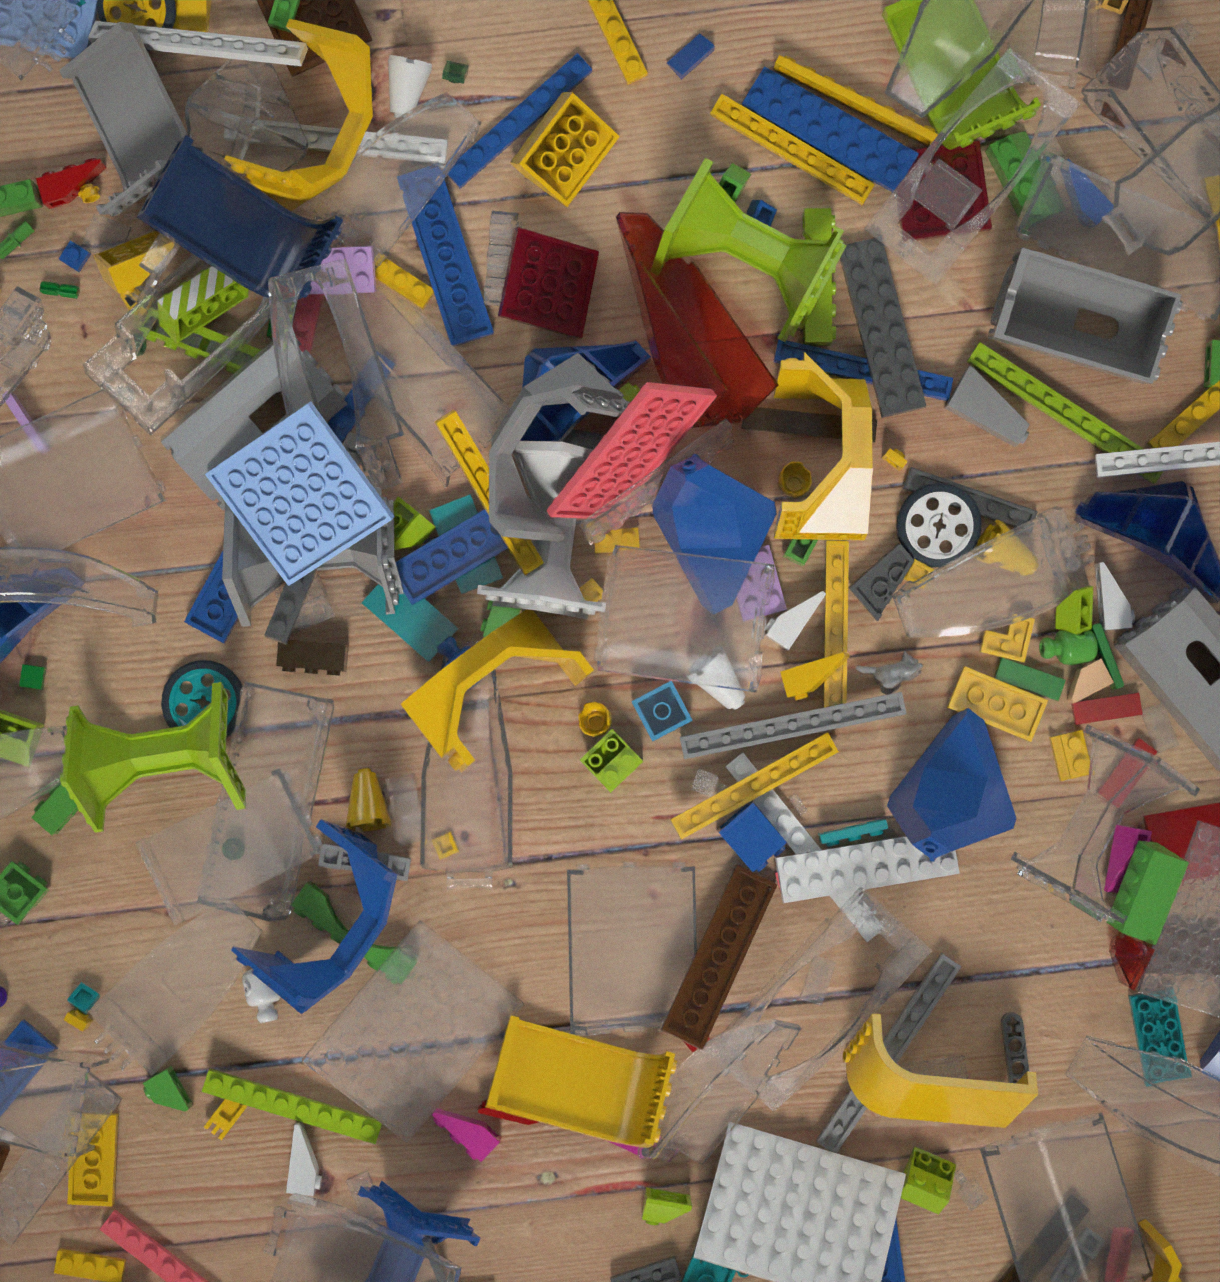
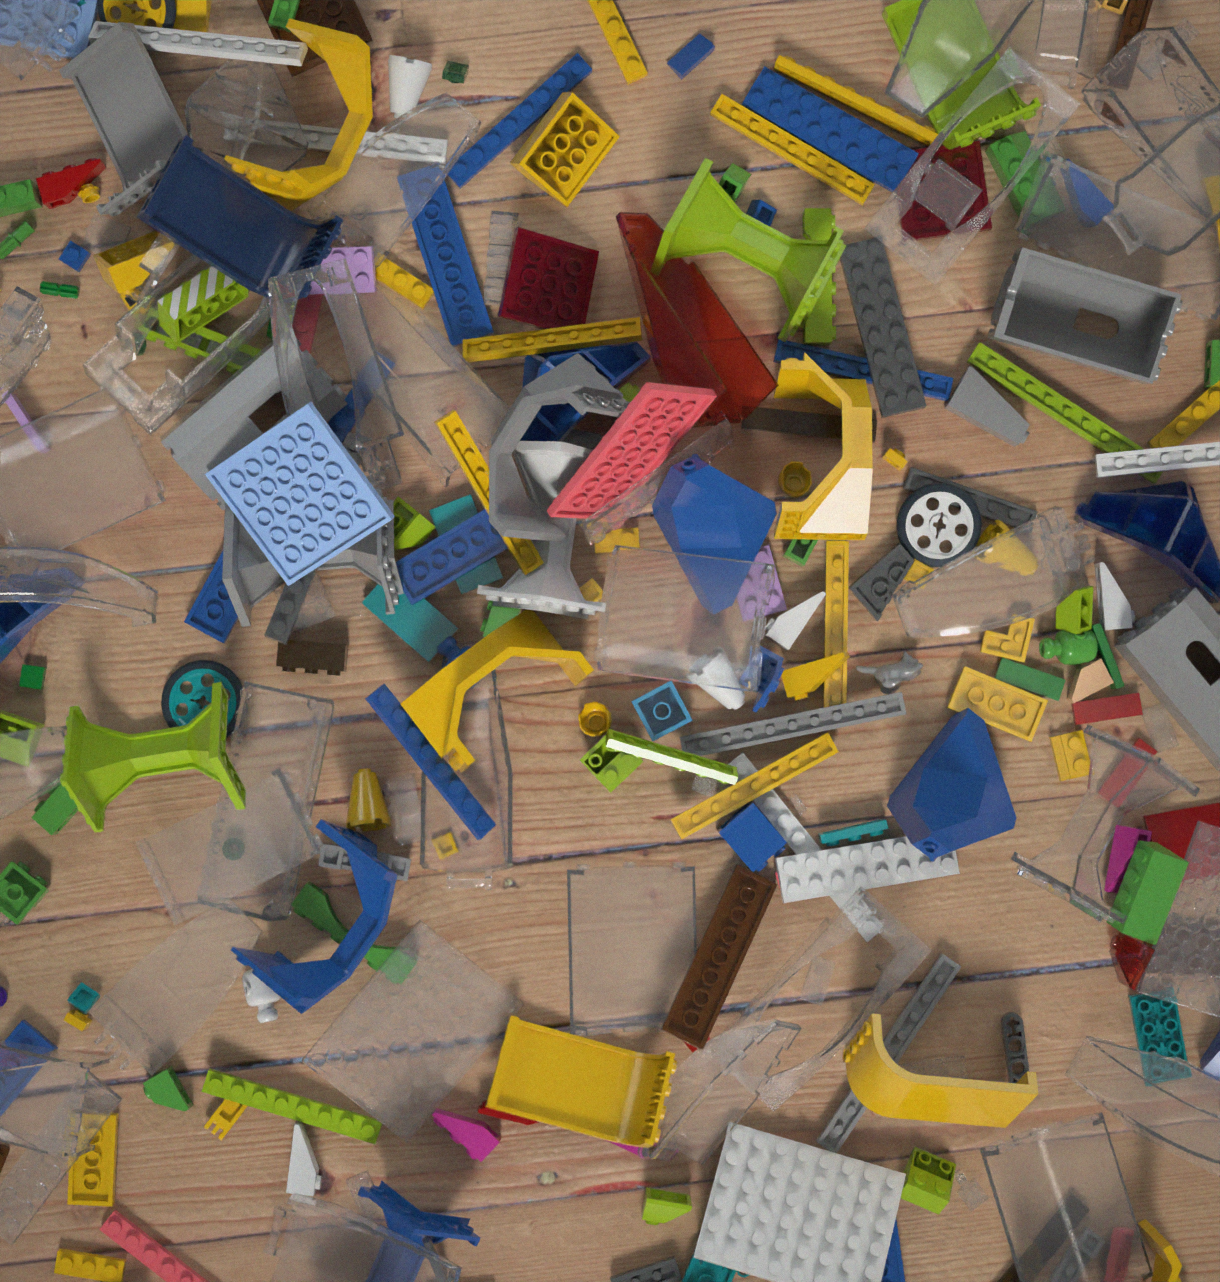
none -> blue plate [365,683,496,840]
none -> yellow plate [463,317,642,363]
none -> lime plate [606,729,738,785]
none -> blue bracket [739,646,784,712]

